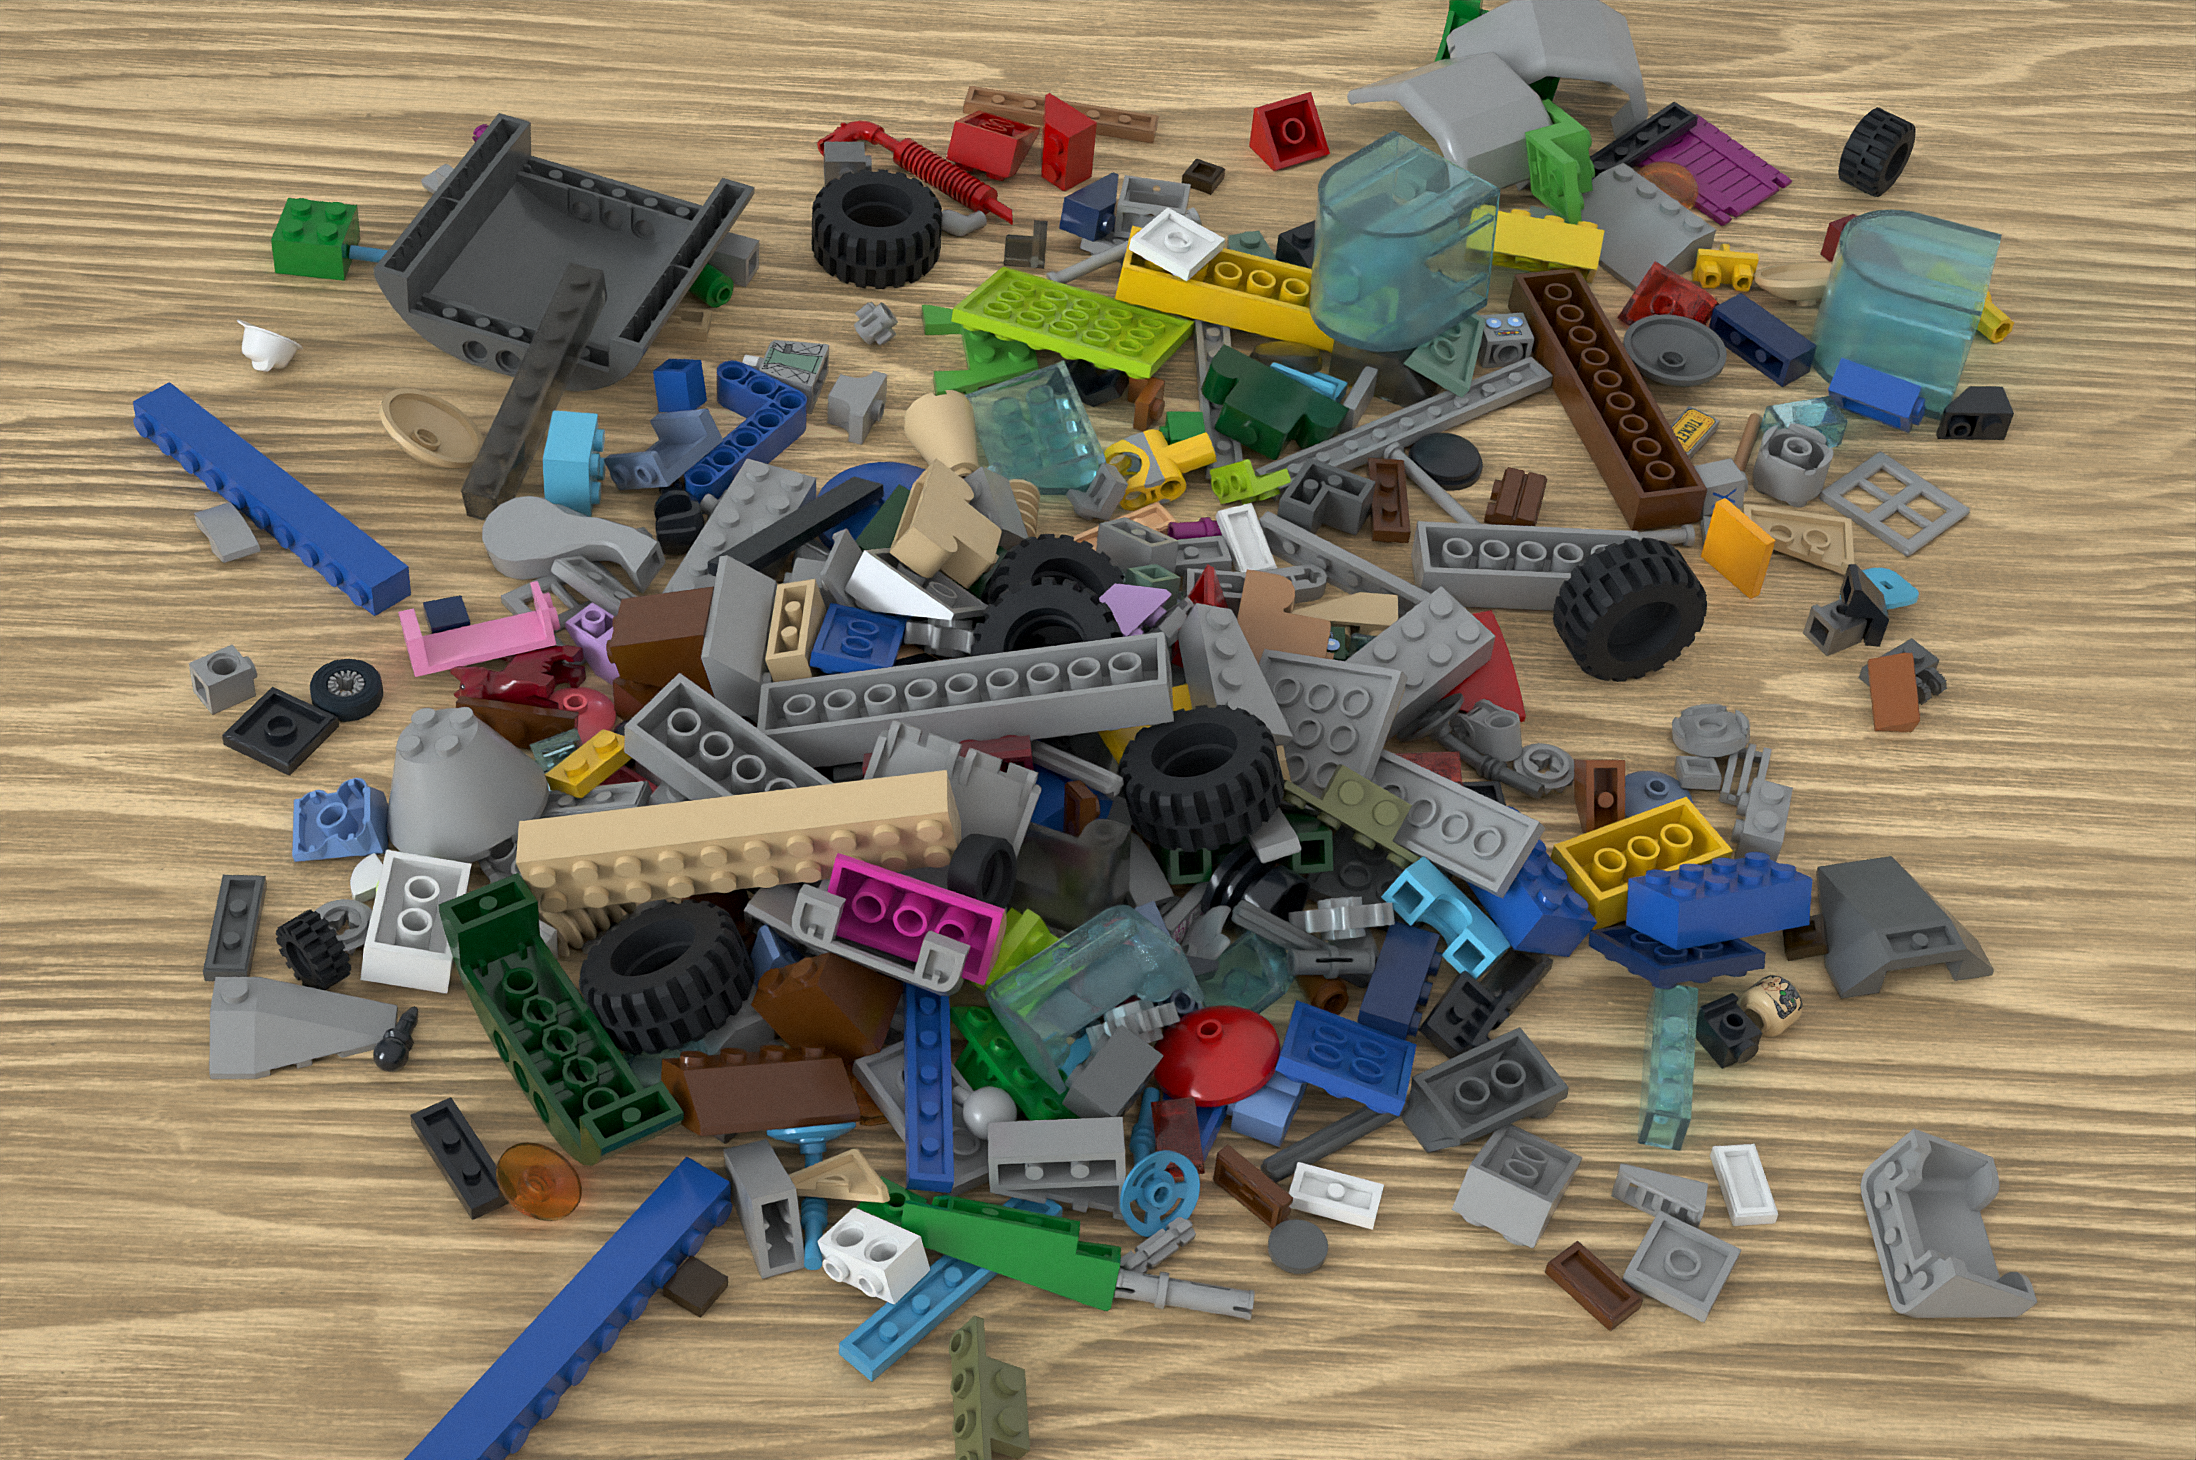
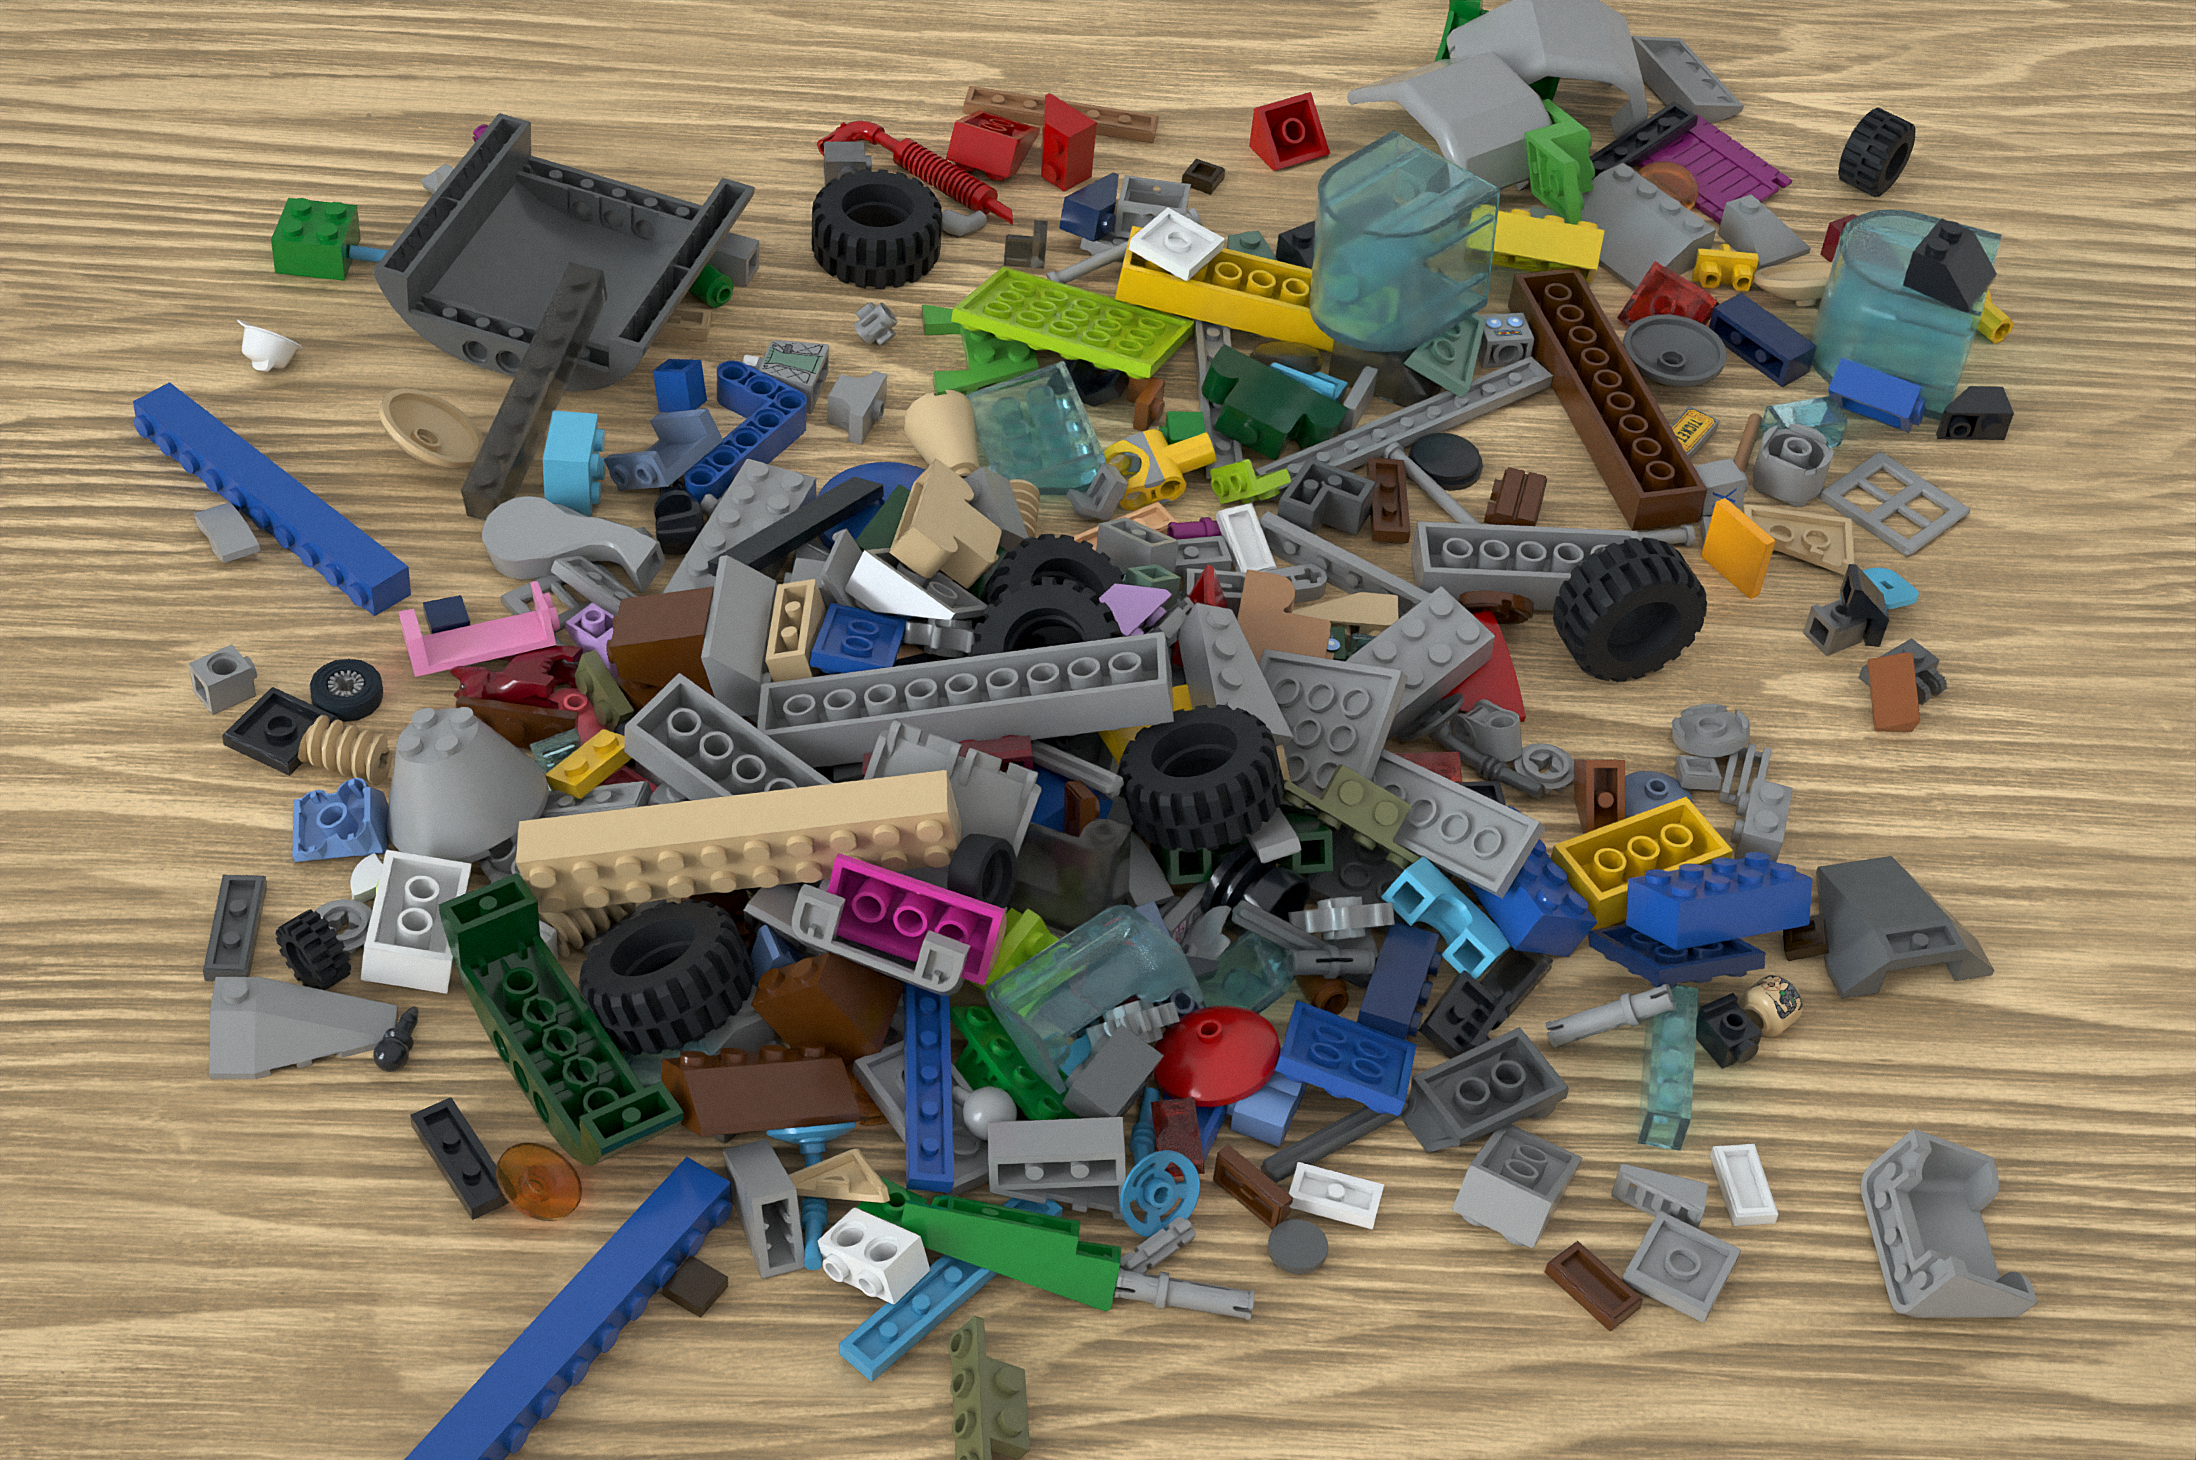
none -> tan piece [298,715,392,786]
none -> olive plate [575,649,634,732]
none -> reddish brown tile [1458,590,1534,624]
none -> light grey pin [1546,983,1676,1048]
none -> light grey slope [1631,36,1744,123]
none -> light grey slope [1718,195,1811,270]
none -> black slope [1903,218,1997,313]

